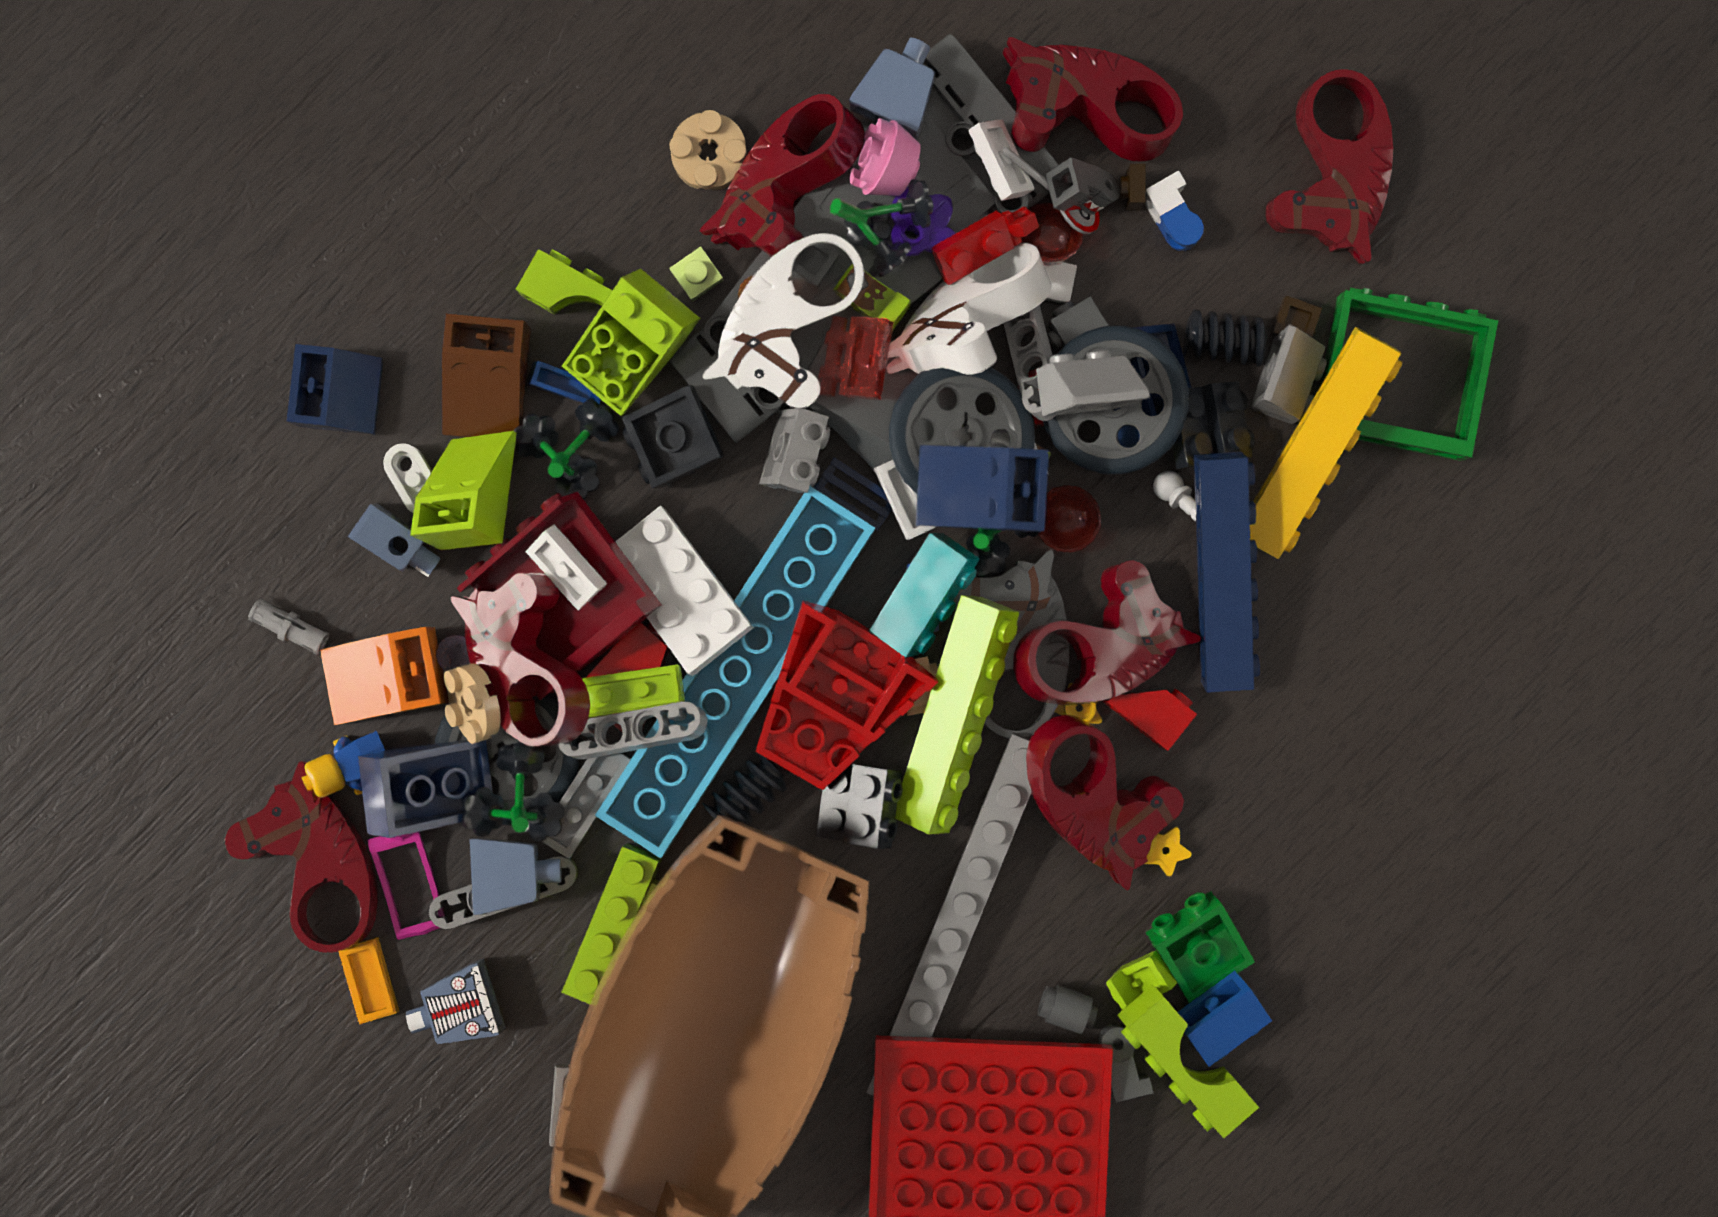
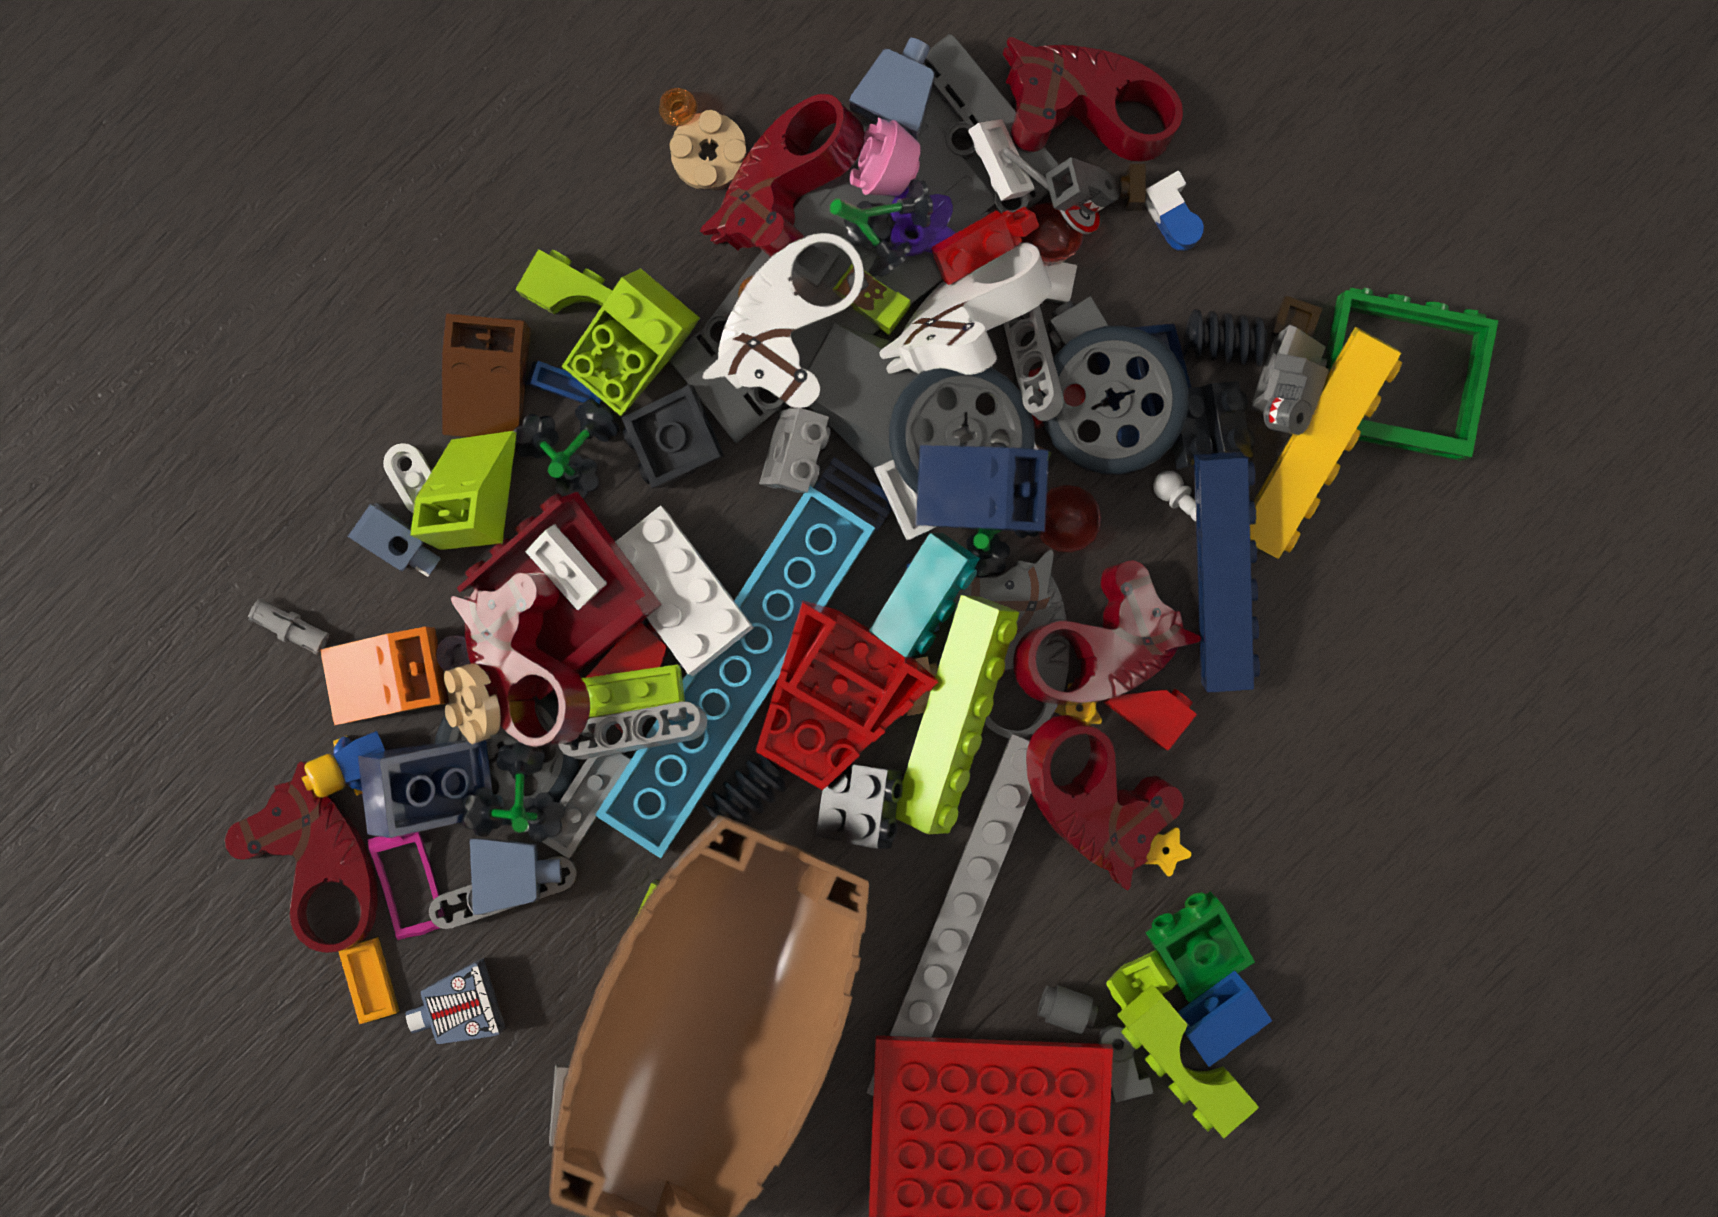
dark blue slope [287,344,383,435] -> none
lime arch [561,843,663,1005] -> none
yellowish green plate [670,247,724,302] -> none
clear red plate [818,316,894,400] -> none
light grey slope [1036,350,1149,417] -> none
dark red animal [1266,69,1393,264] -> none
none -> clear orange plate [659,88,697,126]
none -> dark grey leg [1264,353,1329,435]

